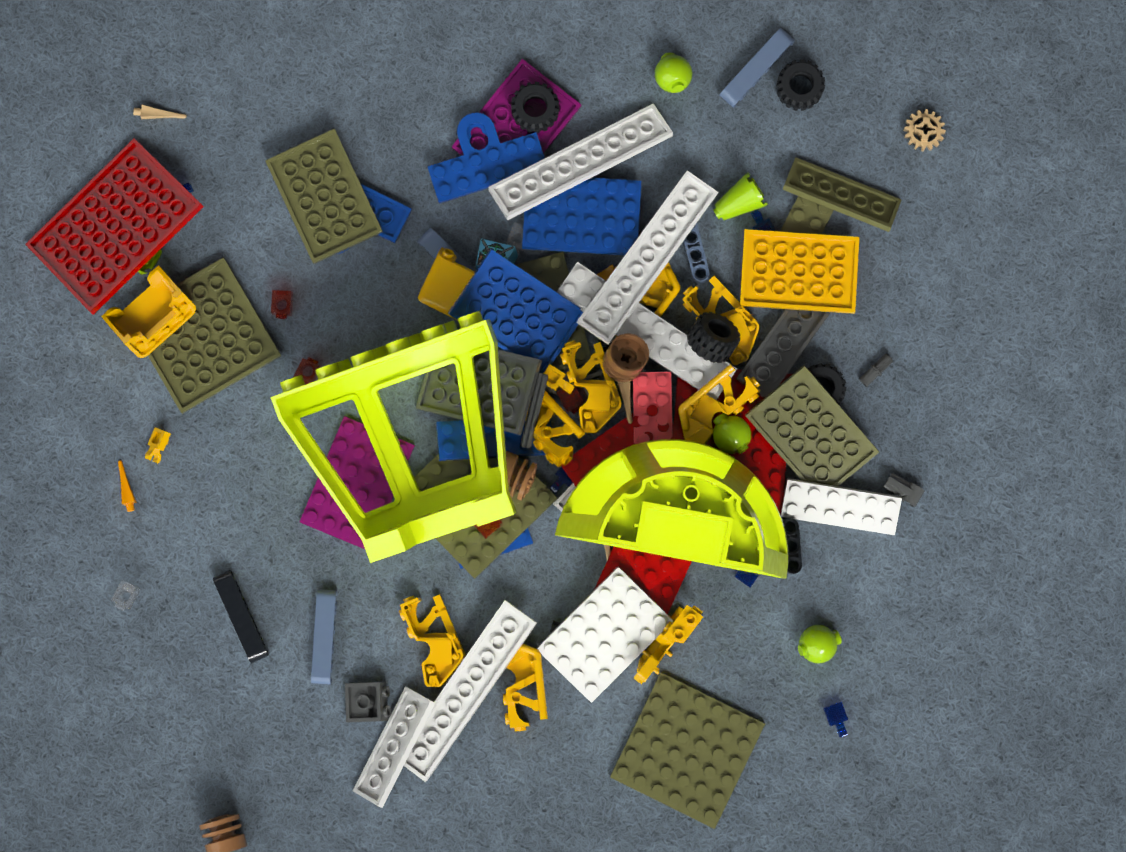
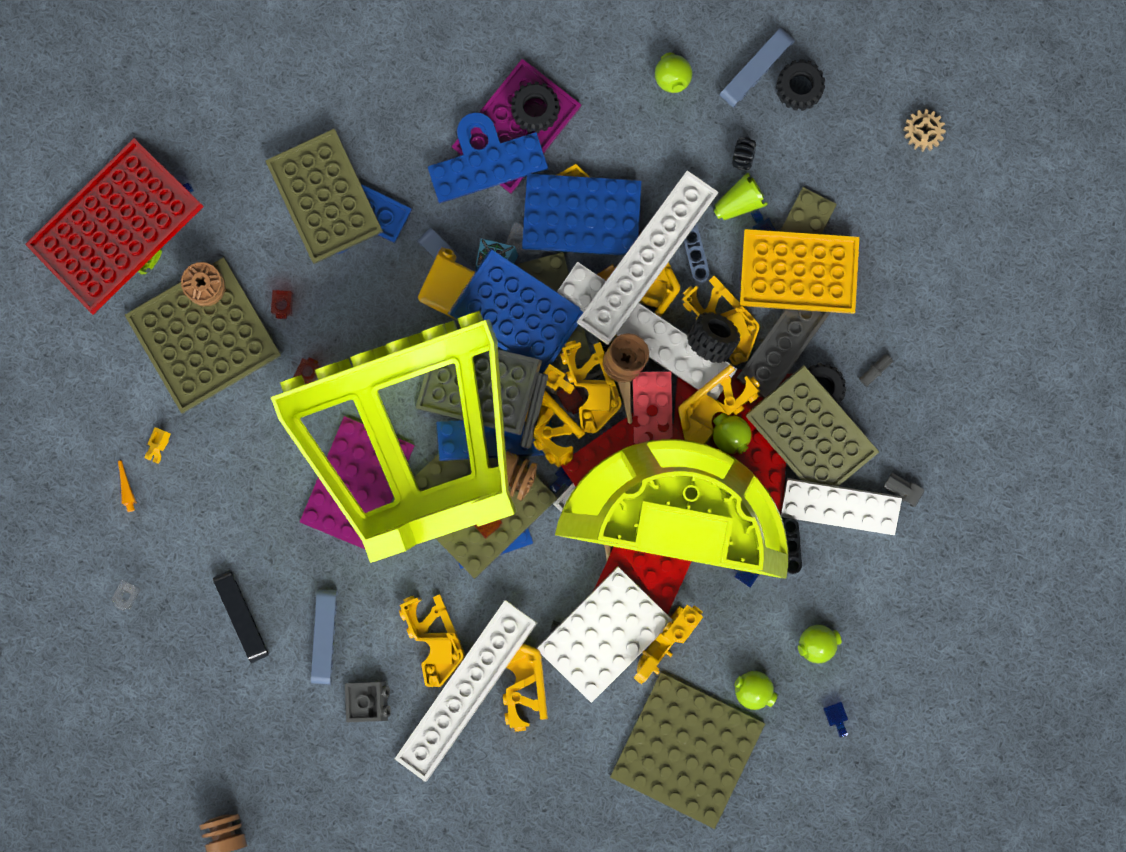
yellow windscreen [101,265,196,358] -> none
tan piece [133,104,187,119] -> none
white plate [353,687,435,808] -> none
white plate [488,104,673,220] -> none
olive plate [783,157,901,232] -> none
none -> medium nougat wheel [181,262,225,306]
none -> black gear [732,137,756,170]
none -> lime brick [734,671,778,710]

